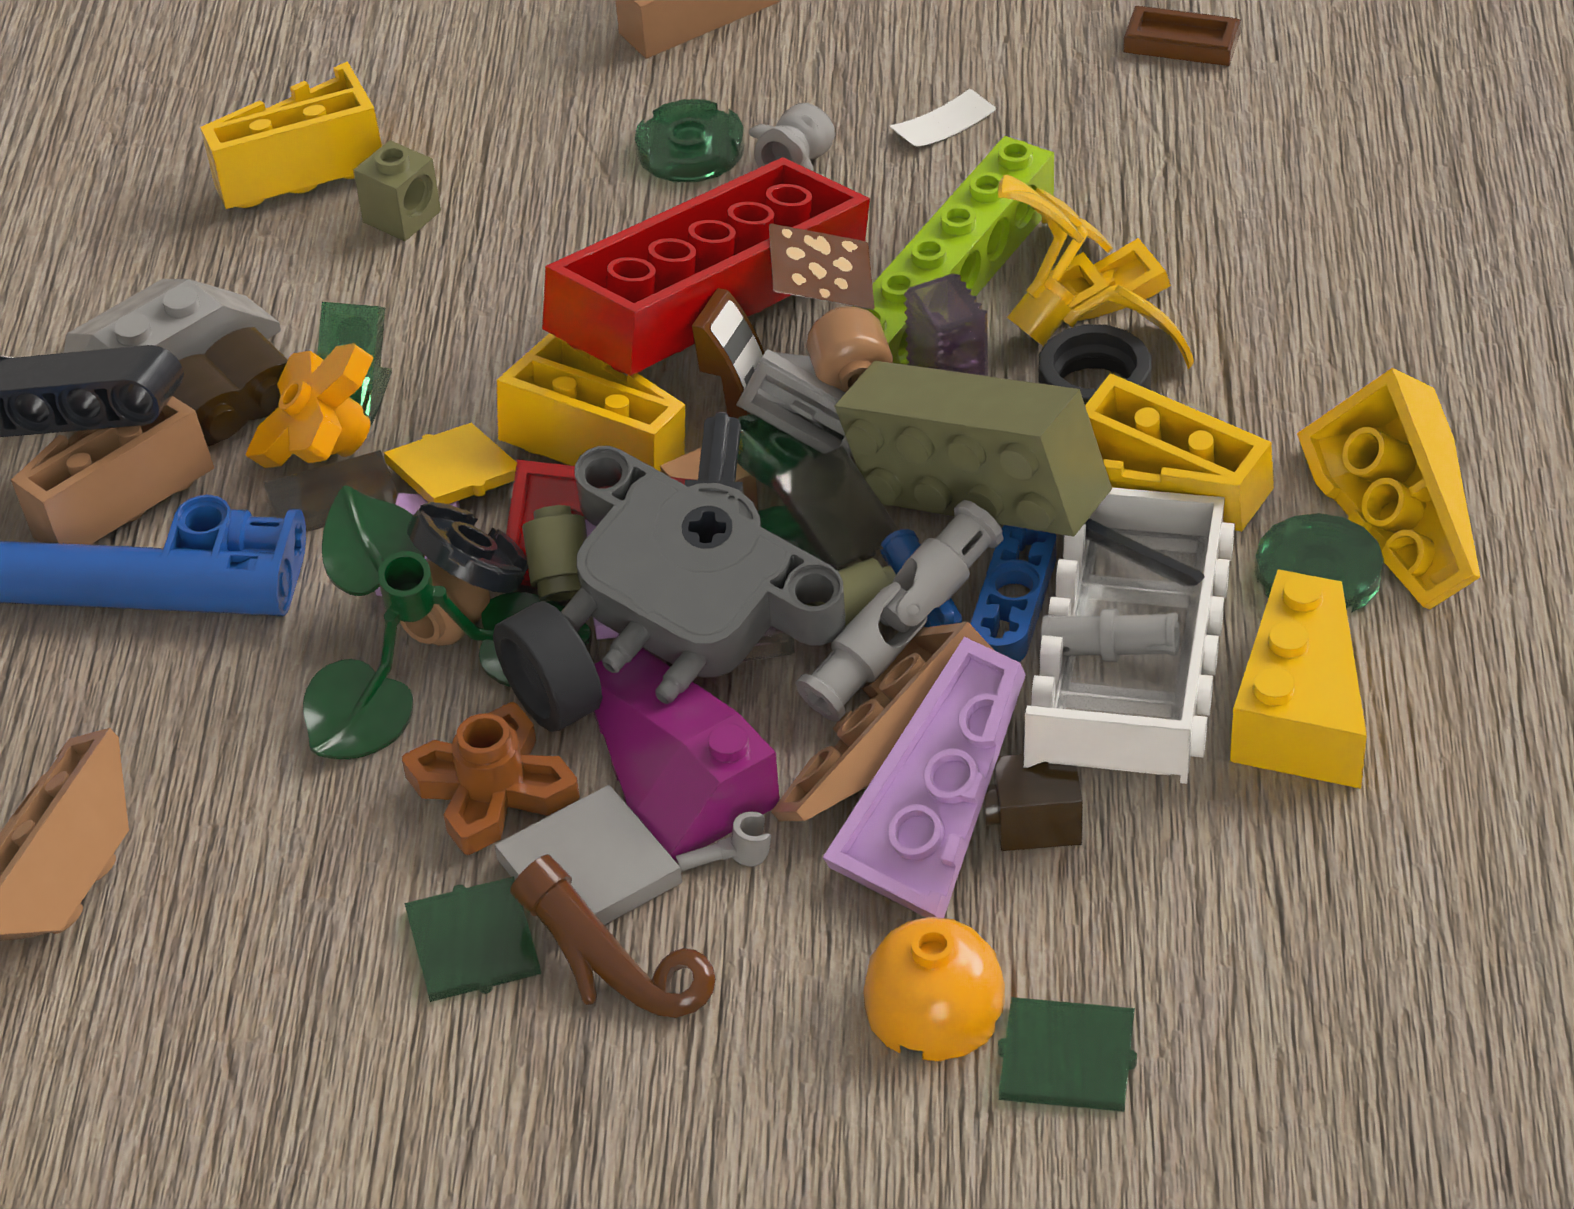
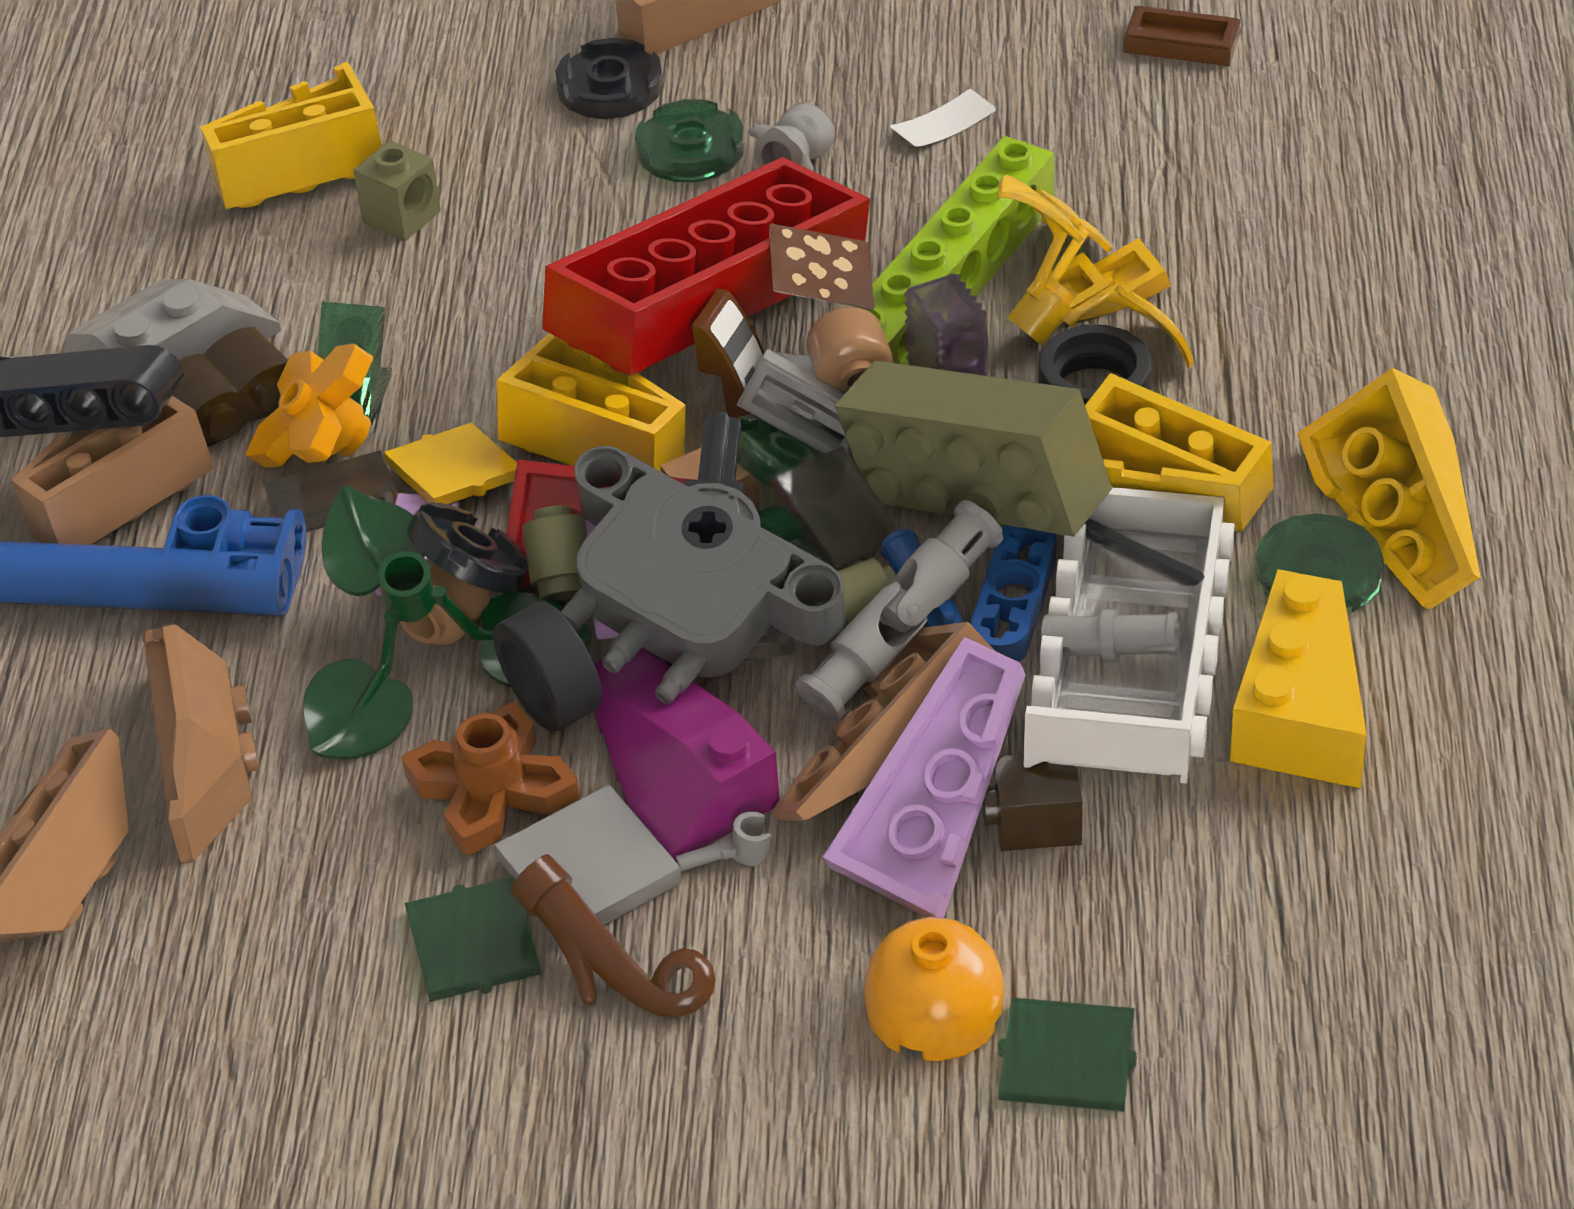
none -> medium nougat wedge [142,624,260,864]
none -> black tile [555,38,663,119]

